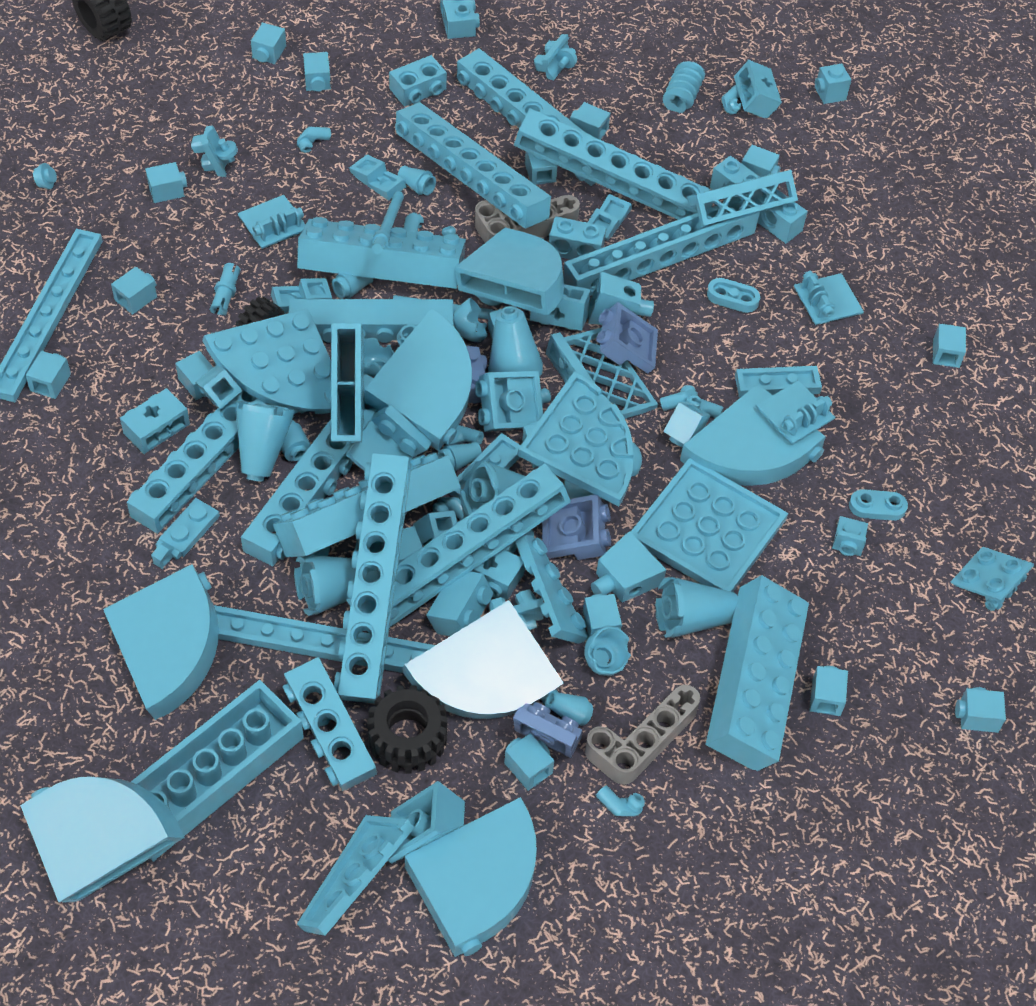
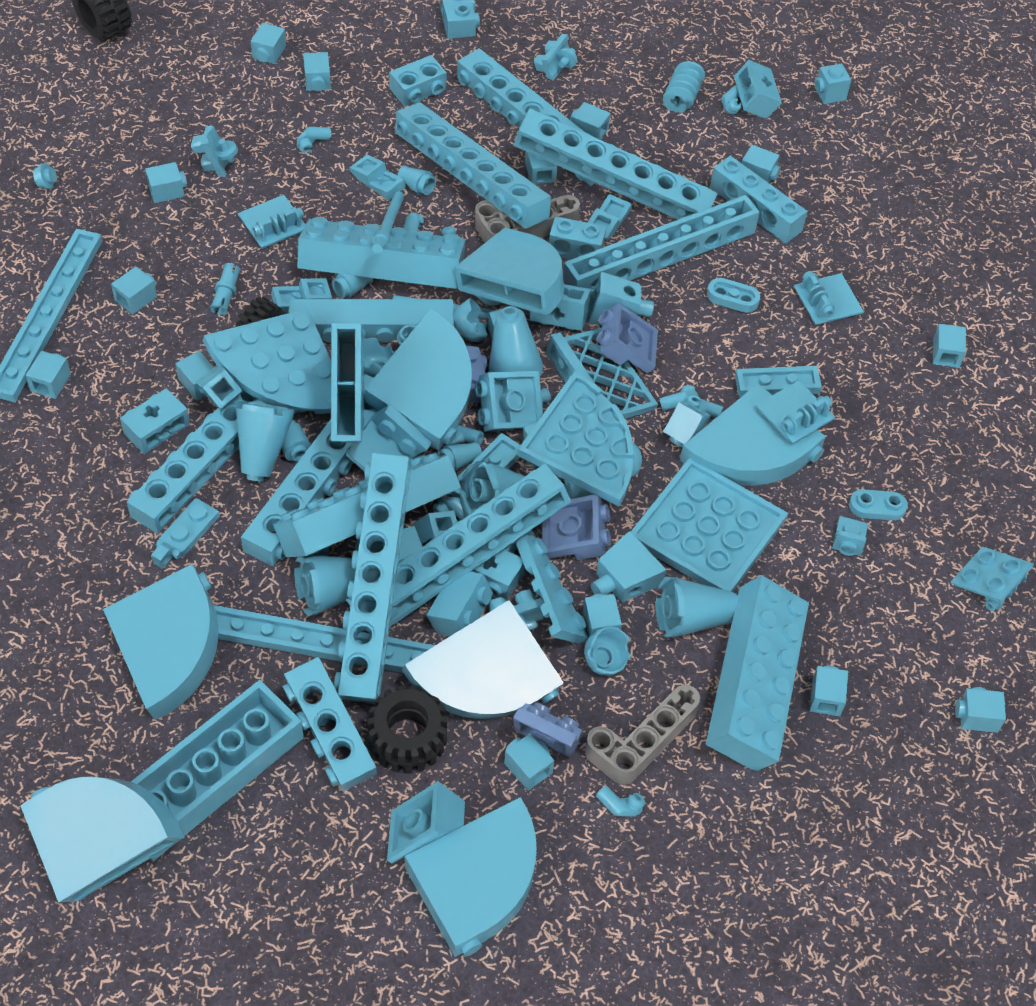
medium azure wing [297,815,415,936] -> none
medium azure cone [545,690,593,726] -> none
medium azure fence [687,170,798,226] -> none

